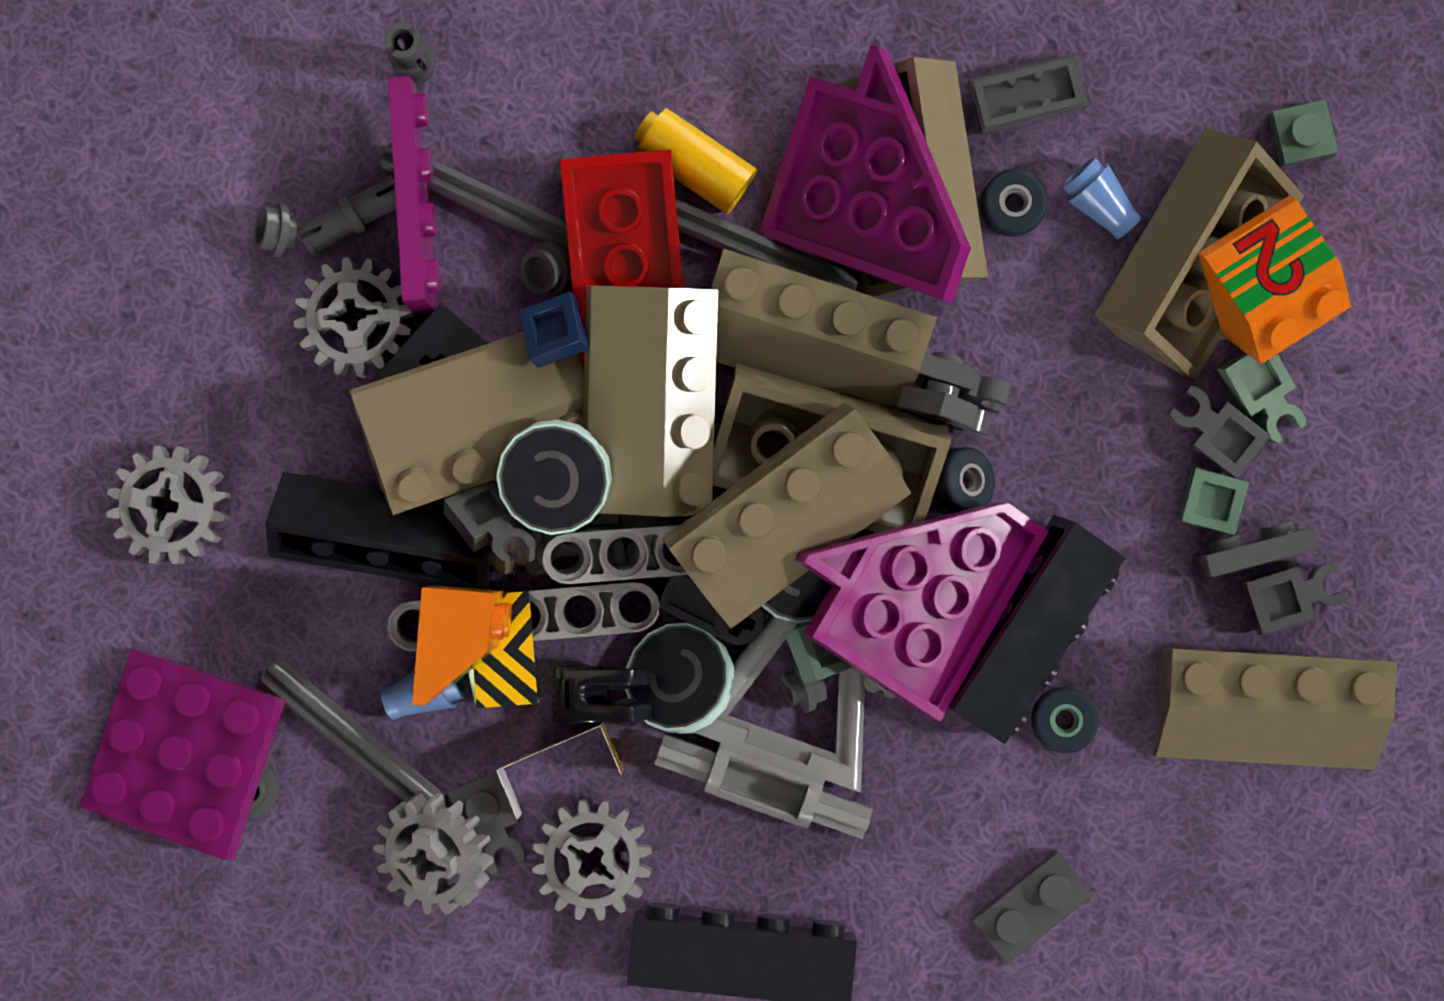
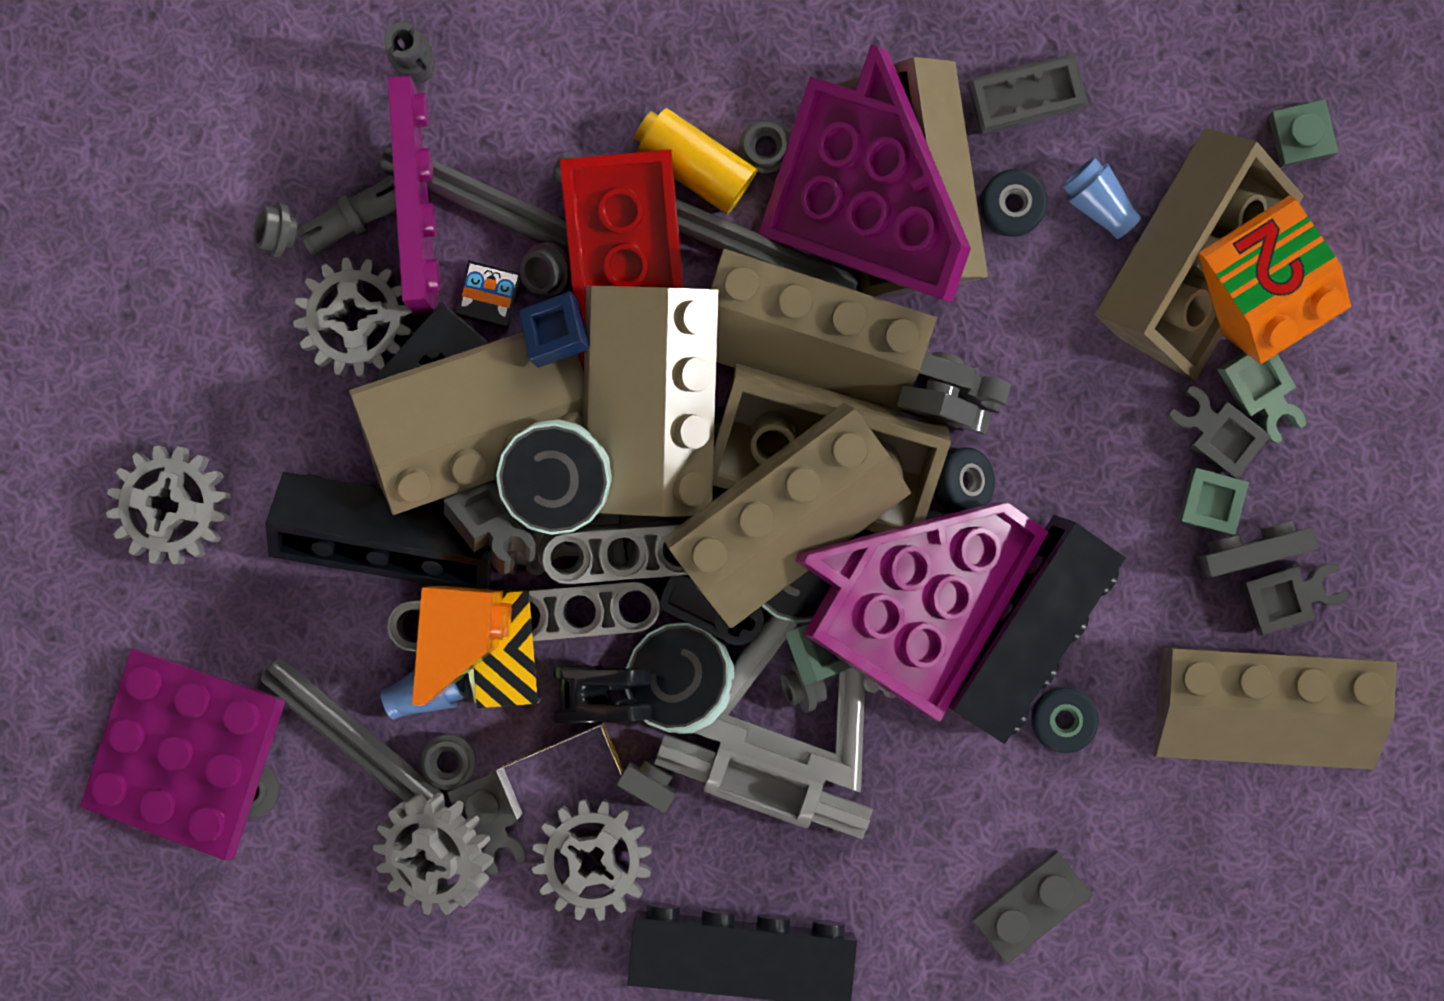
none -> dark grey plate [420,734,476,790]
none -> tile [455,260,522,328]
none -> dark grey plate [617,760,677,814]
none -> dark grey plate [739,120,790,175]

